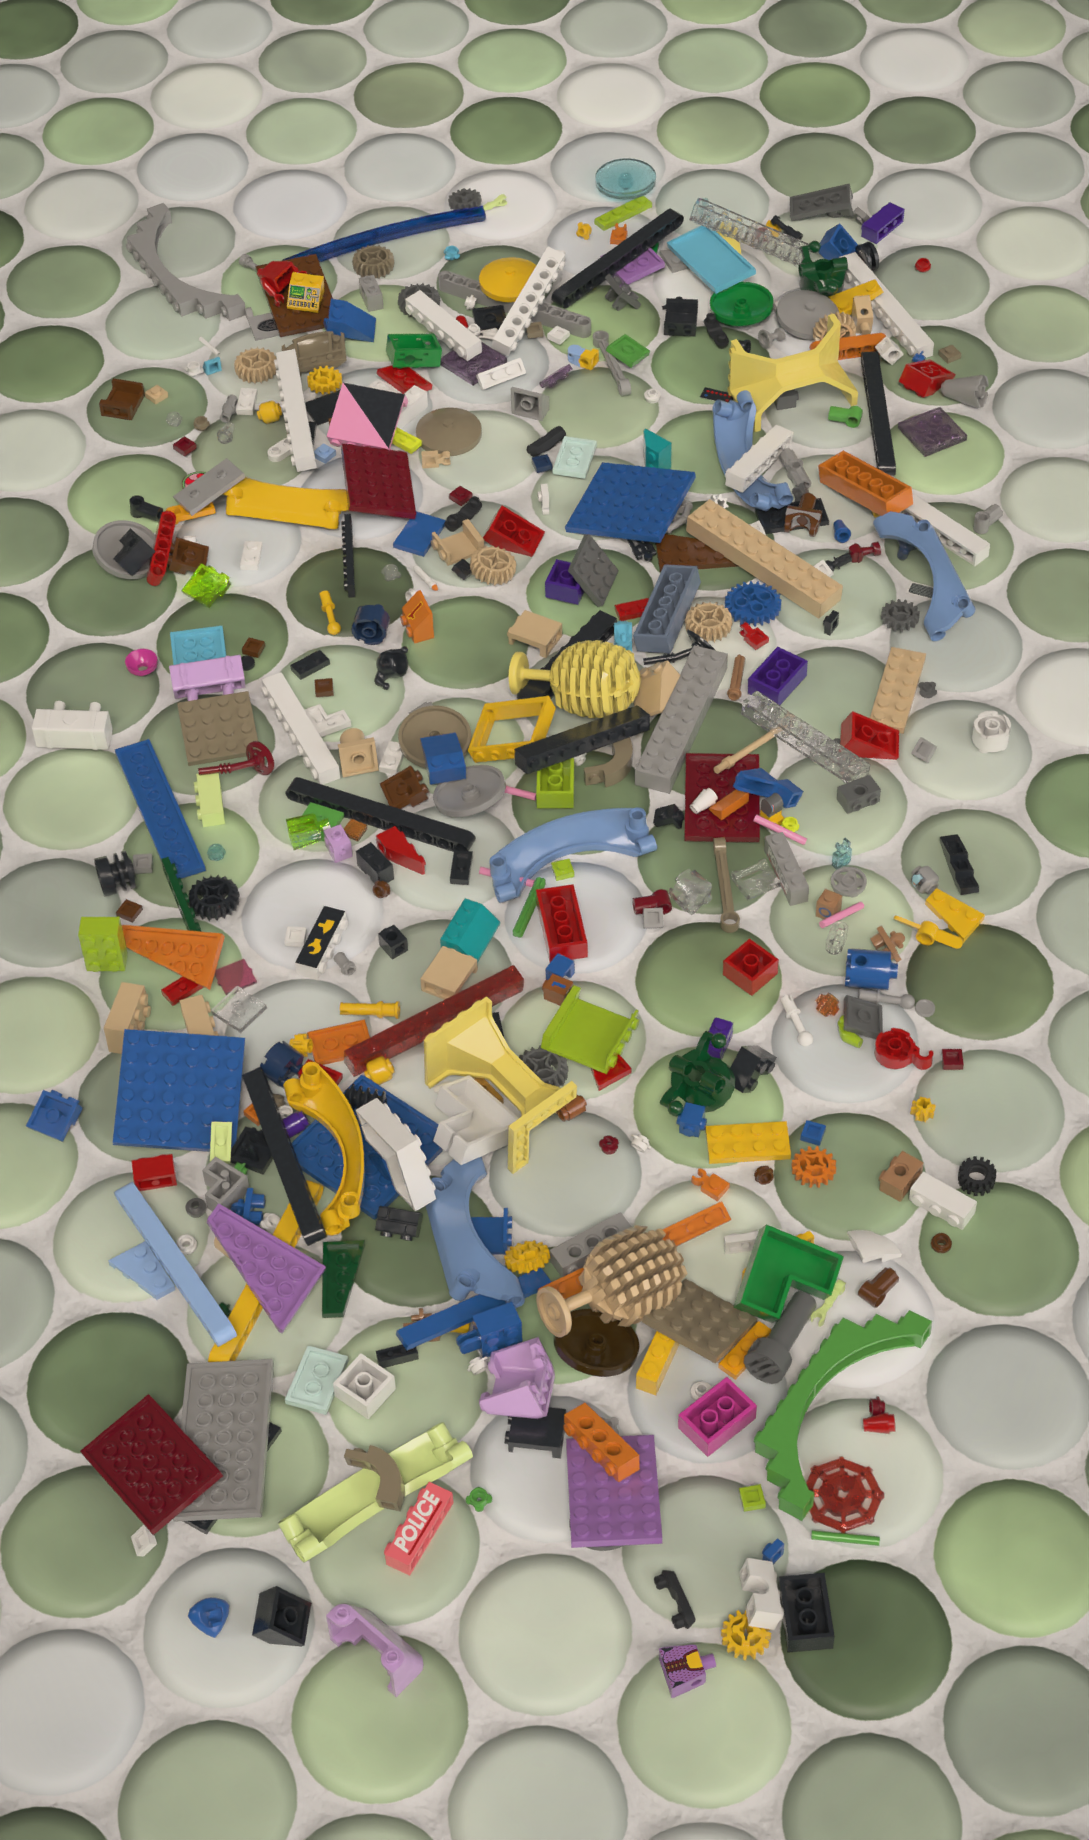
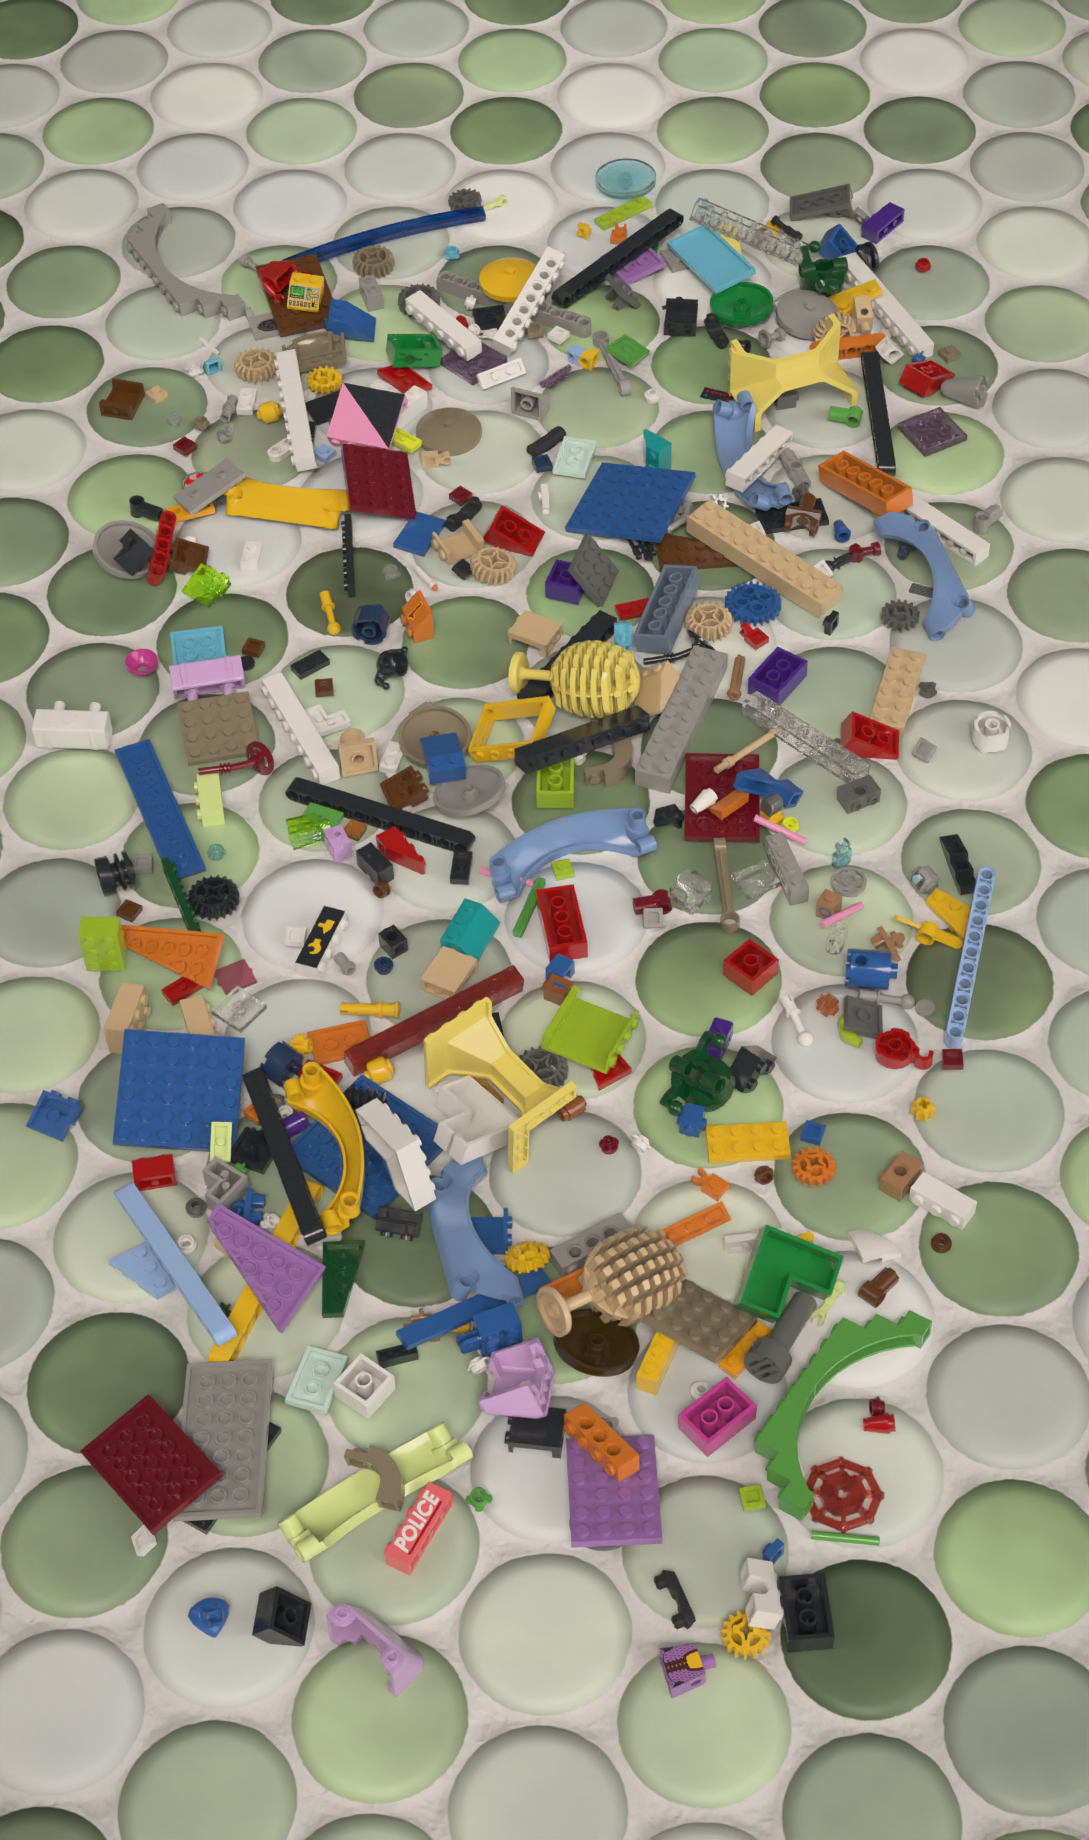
bright pink bar [504,786,536,801] -> none
black tyre [958,1156,997,1196] -> none
none -> dark blue plate [374,957,393,975]
none -> light blue beam [944,866,996,1049]

